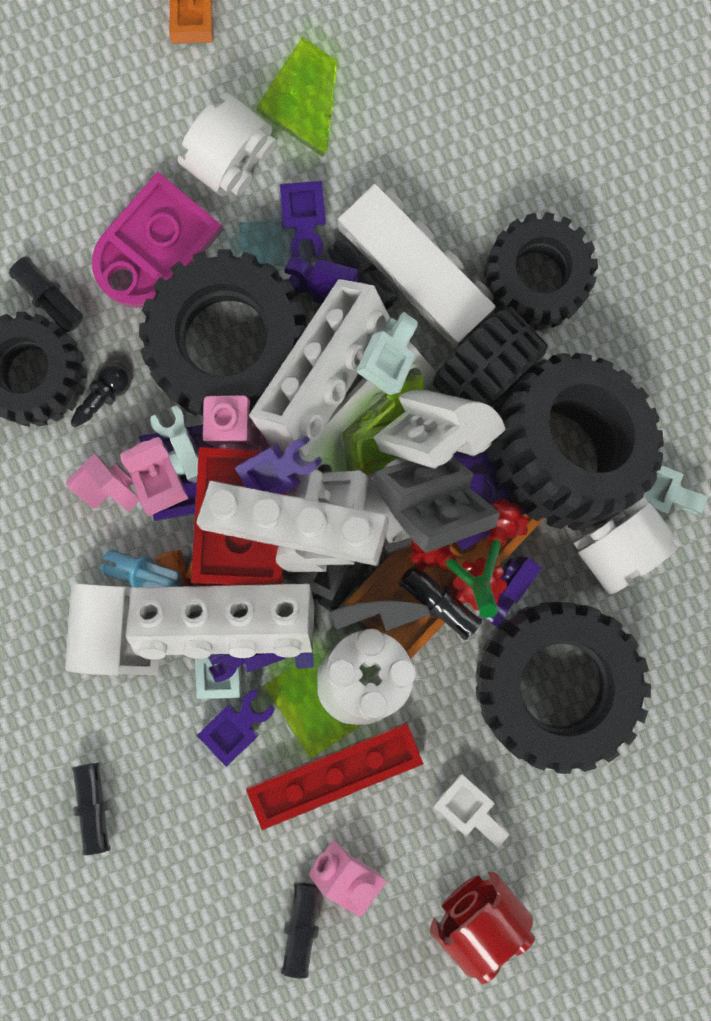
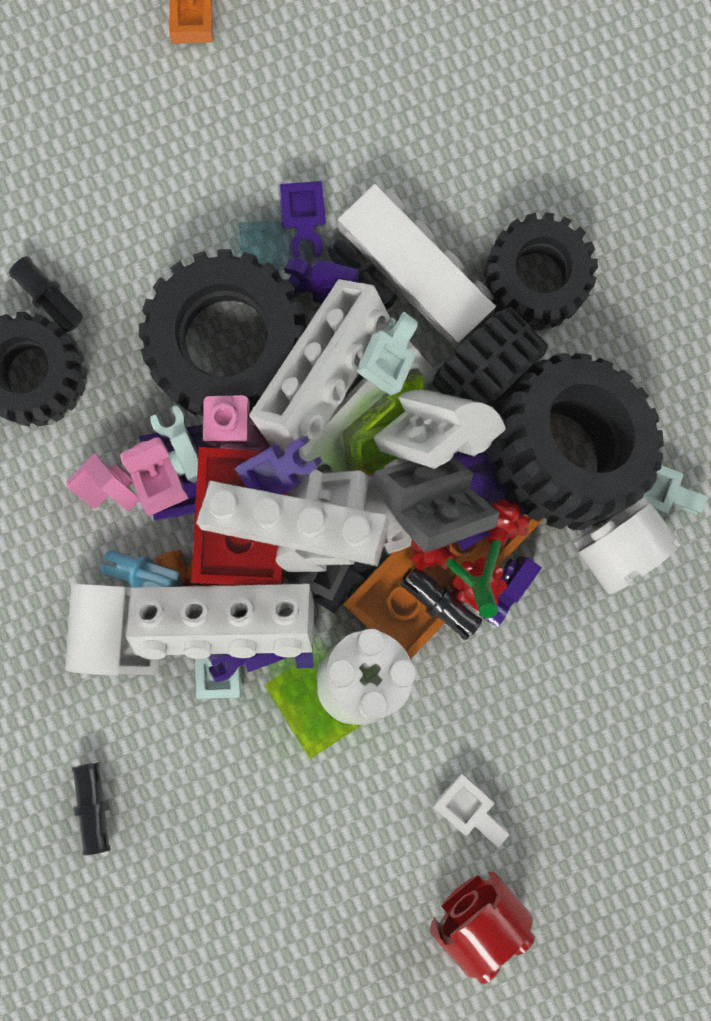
black bar [71,363,132,428] -> none
dark pink plate [92,171,224,308] -> none
white brick [178,92,277,196] -> none
dark purple plate [196,688,275,767] -> none
red plate [246,722,424,830] -> none
clear neon green wing [256,36,338,157] -> none
black pin [281,882,321,979] -> none
bright pink bracket [309,841,387,917] -> none
dark grey slope [330,600,430,631] -> none
black tyre [475,602,651,774] -> none

